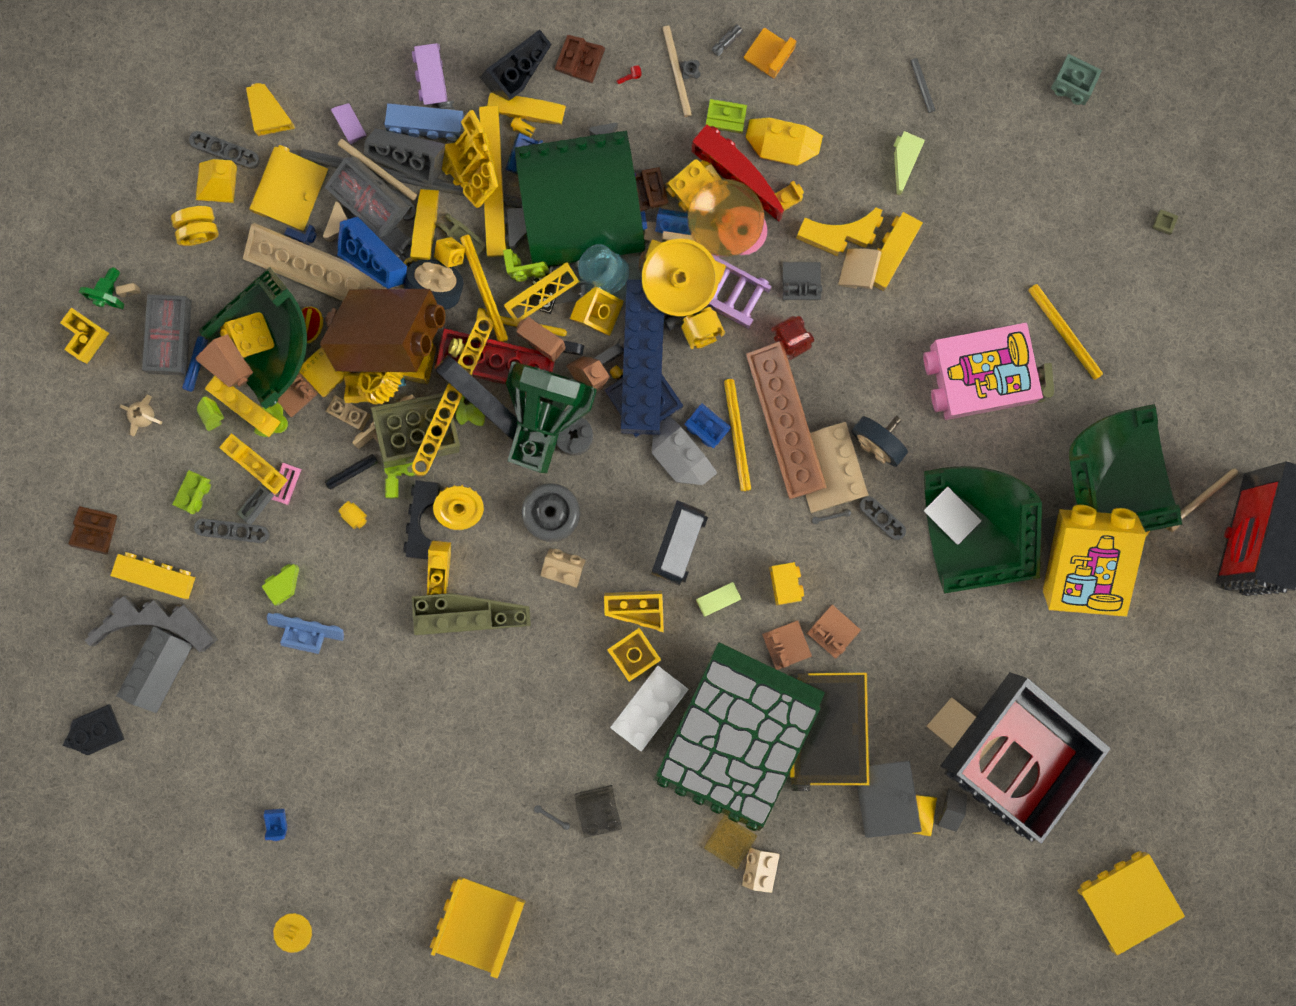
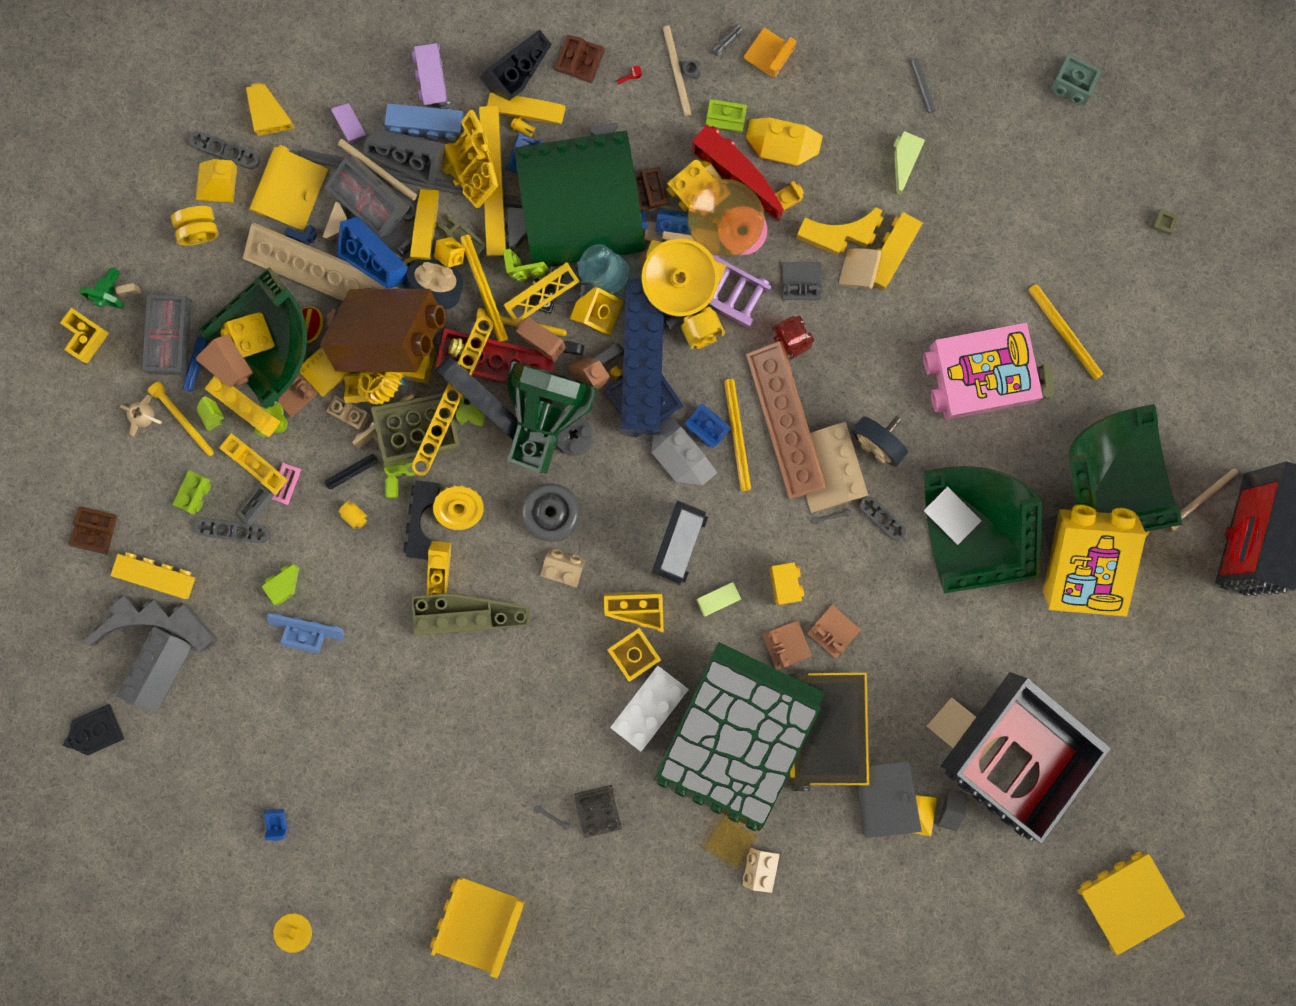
none -> yellow piece [147,381,214,456]

